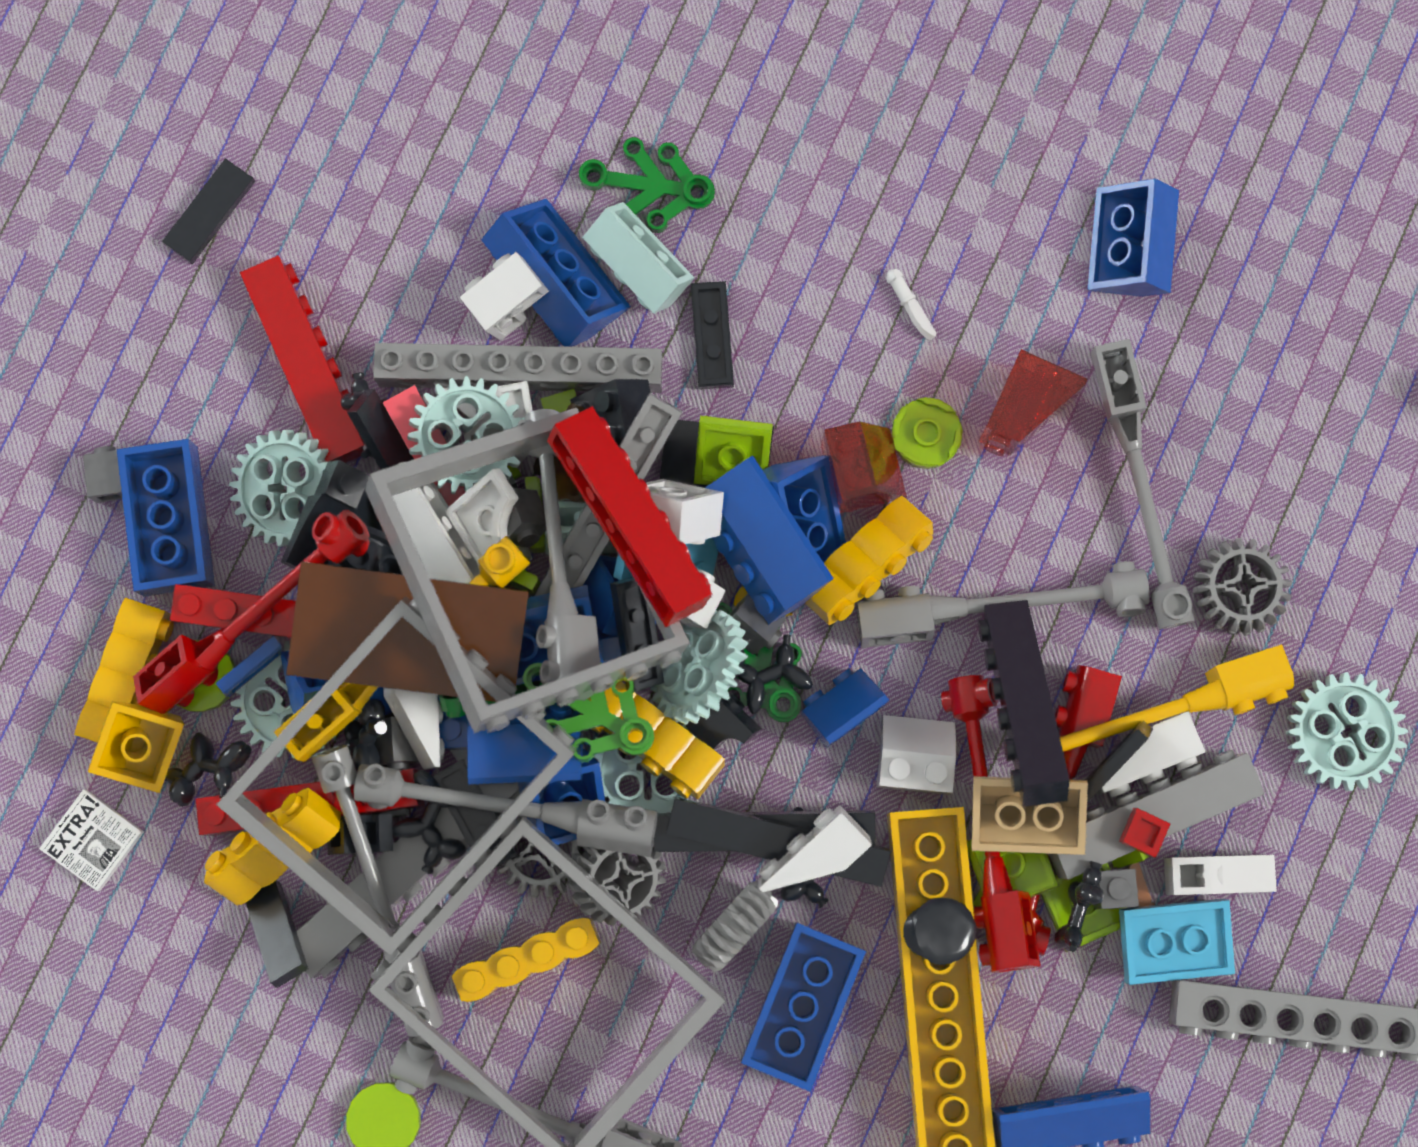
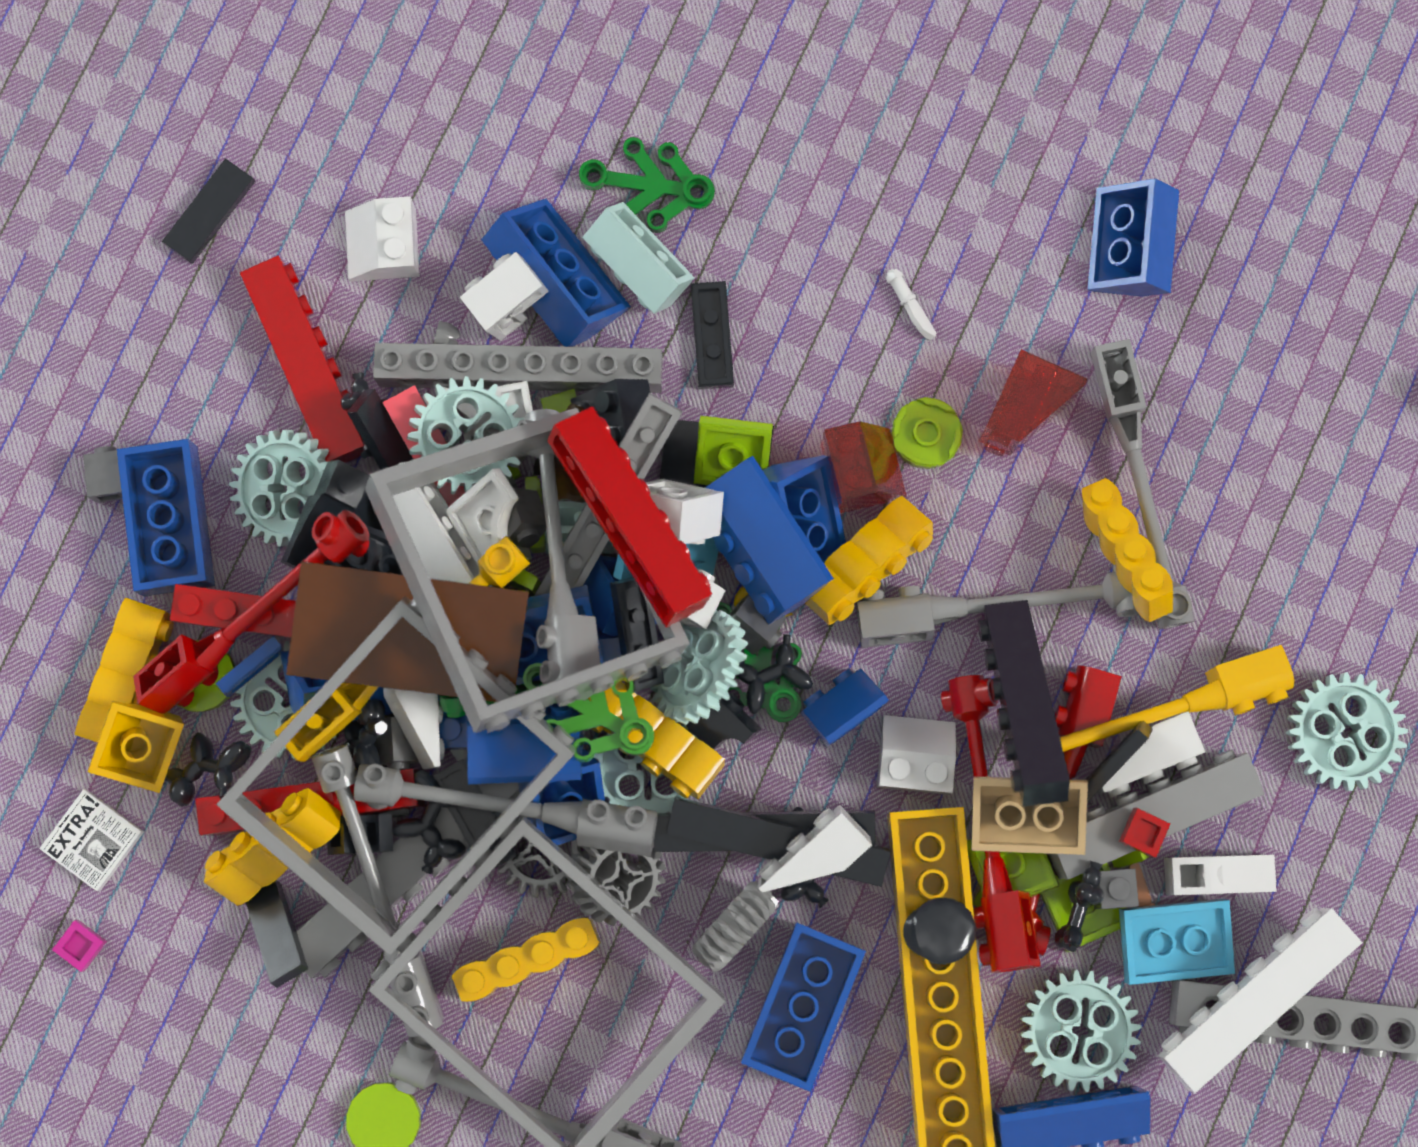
light grey gear [1192,538,1292,636] -> none
none -> dark pink plate [52,920,107,972]
none -> white slope [345,197,420,281]
none -> light grey hinge [433,321,460,344]
none -> light aqua gear [1019,970,1142,1092]
none -> yellow brick [1082,478,1173,622]
none -> white brick [1157,907,1362,1093]

